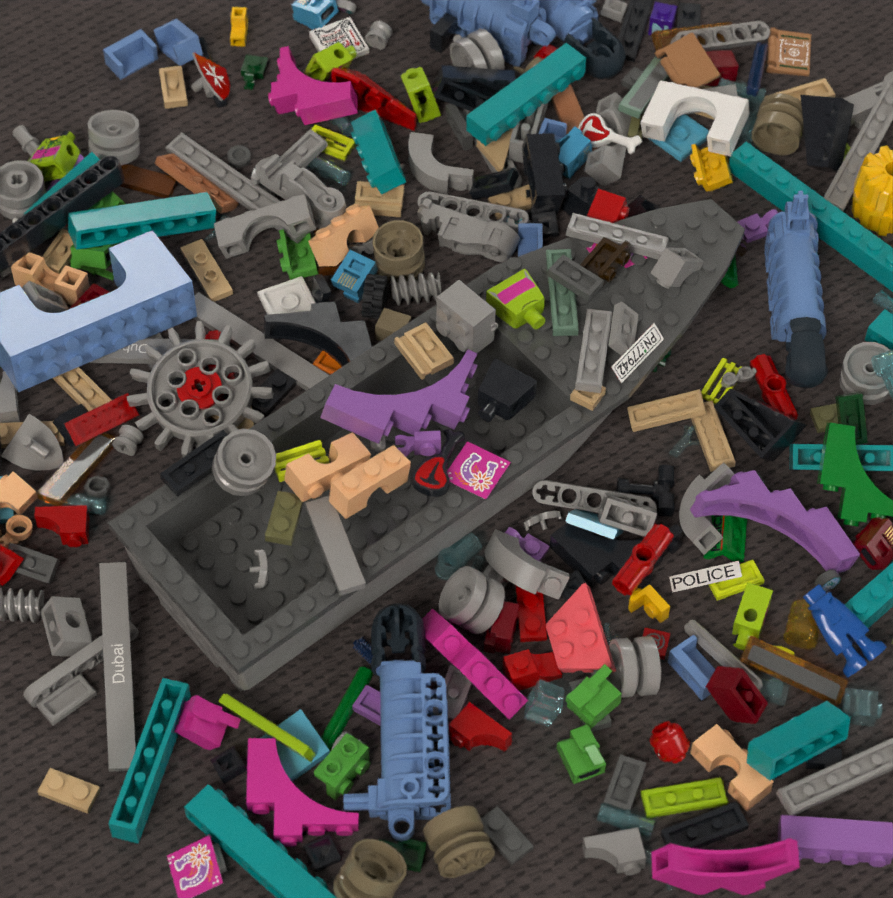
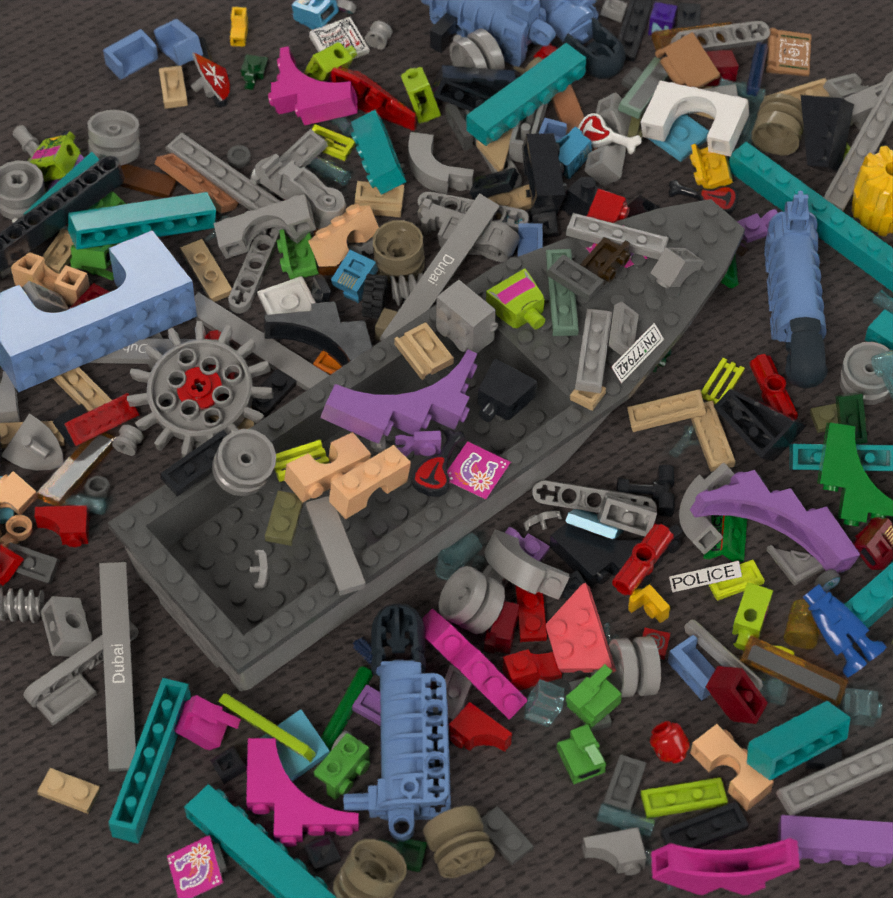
light grey piece [721,366,757,388] -> none
none -> light grey beam [228,228,280,313]
none -> light grey tile [380,193,500,341]
none -> black piece [668,180,738,215]
none -> light grey tile [767,545,824,586]
none -> light grey hinge [823,73,871,98]

